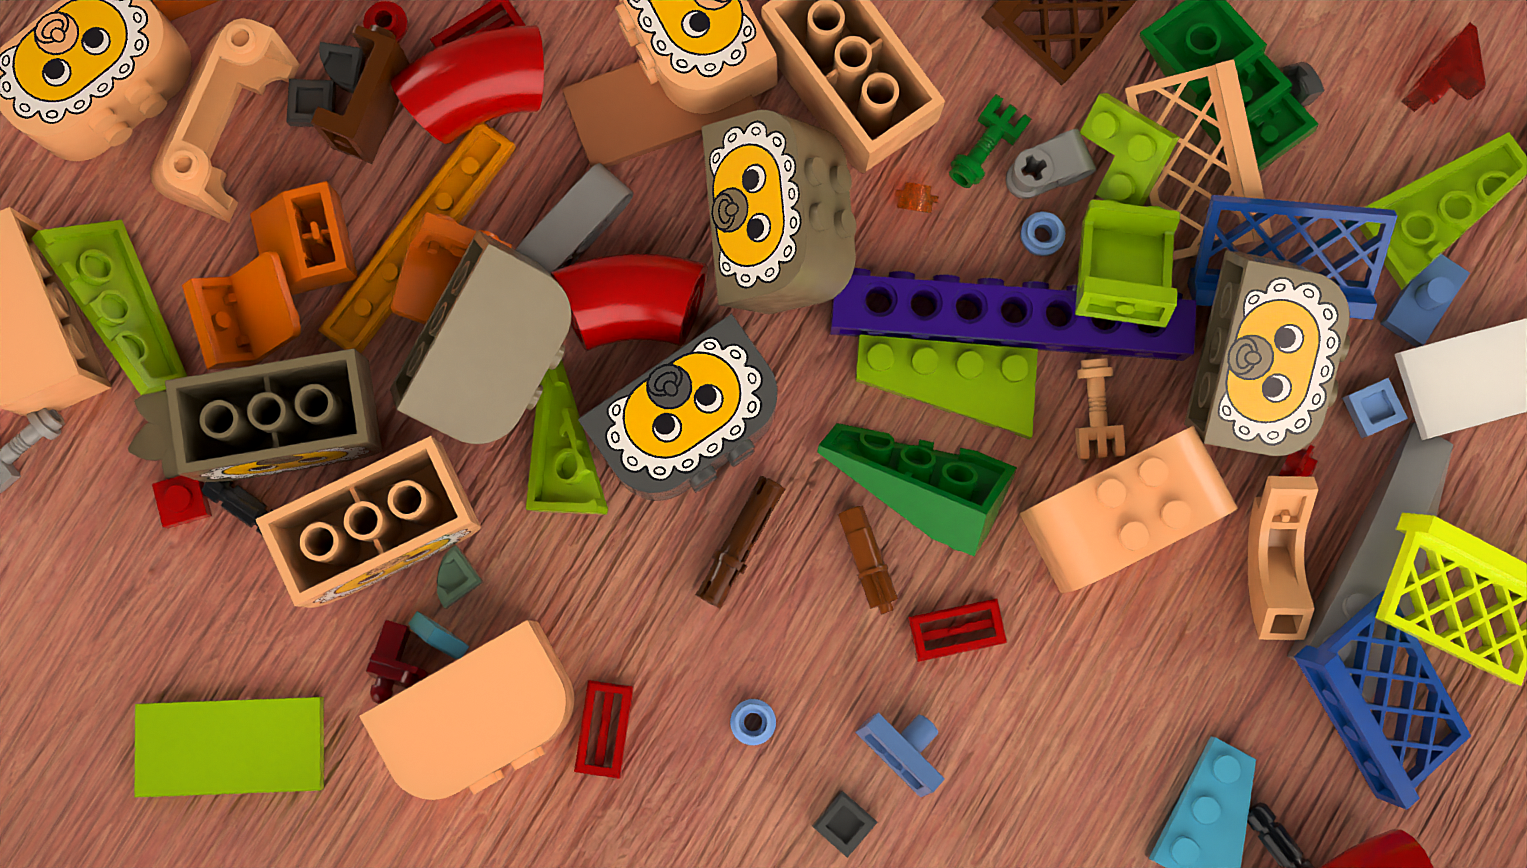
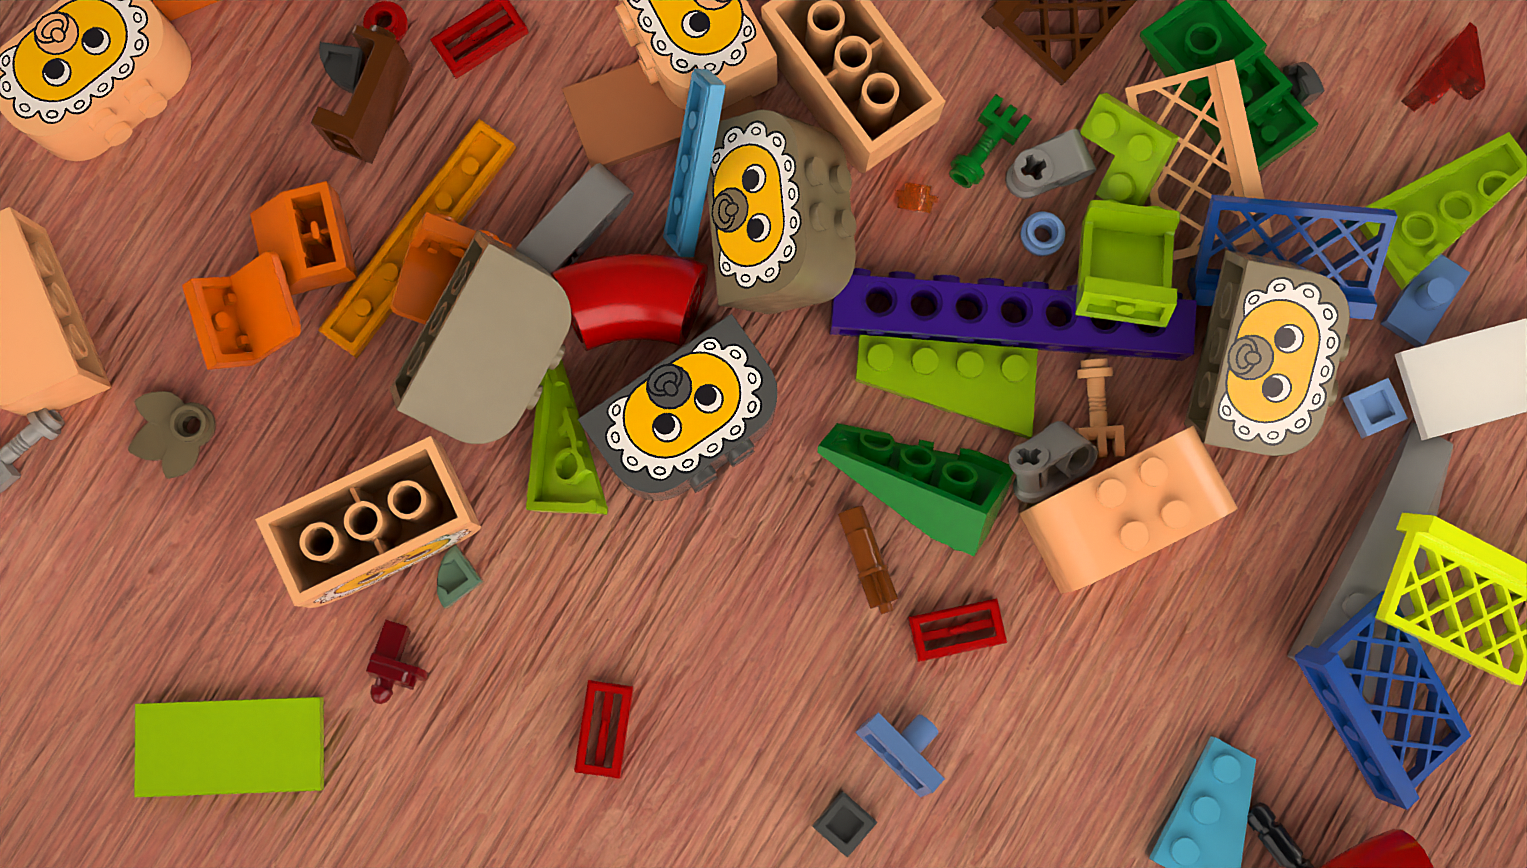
lime wing [31,219,187,395] -> none
light nougat windscreen [150,18,300,223] -> none
red plate [152,475,212,529] -> none
dark tan brick [165,348,382,482] -> none
black axle [202,481,273,536] -> none
dark grey tile [286,79,337,127] -> none
light nougat brick [359,620,575,800] -> none
red brick [391,25,544,144] -> none
medium azure tile [408,611,469,659] -> none
reddish brown pin [695,476,785,609] -> none
light blue plate [730,699,776,745] -> none
light nougat arch [1248,476,1318,640] -> none
red plate [1279,444,1318,477] -> none
none -> dark azure tile [663,68,726,257]
none -> light grey piece [1008,421,1098,503]

